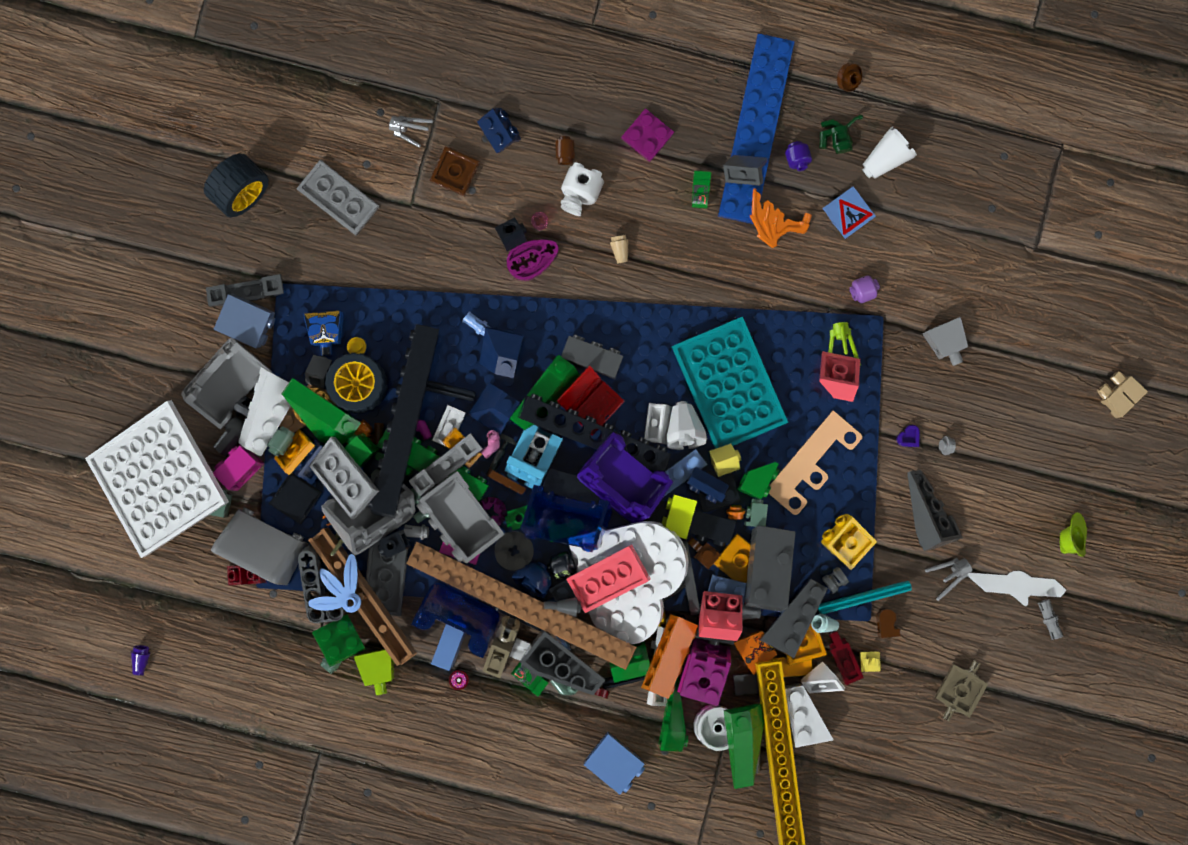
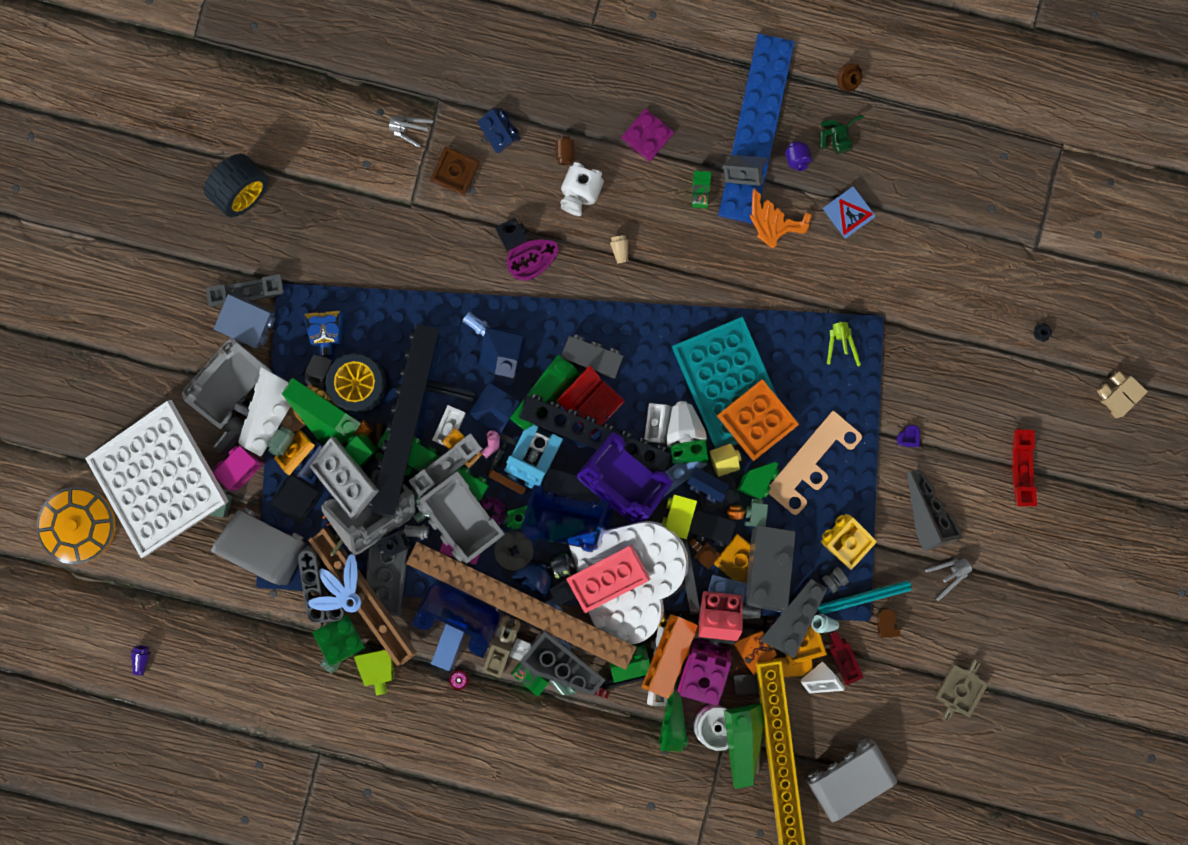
dark red slope [227,565,266,585] -> none
light grey tile [296,160,380,236] -> none
yellow plate [347,337,367,354] -> none
magenta arm [416,419,432,441] -> none
clear pink bush [531,212,548,230] -> none
dark grey cone [544,597,581,617] -> none
medium blue brick [584,732,645,795] -> none
white wedge [785,683,833,748] -> none
coral slope [820,351,860,402] -> none
medium lavender head [850,275,880,303] -> none
light yellow tile [859,651,880,672] -> none
white cone [862,127,917,179] -> none
light grey torso [923,317,968,366] -> none
light grey plate [939,436,956,455] -> none
white sticker [967,571,1066,606] -> none
light grey pin [1038,599,1064,640] -> none
lime piece [1060,512,1087,557] -> none
none -> light orange dish [37,487,116,564]
none -> green leg [671,439,709,465]
none -> orange plate [717,379,799,461]
none -> light grey windscreen [805,738,898,822]
none -> red slope [1012,430,1037,507]
none -> black plate [1033,323,1052,342]

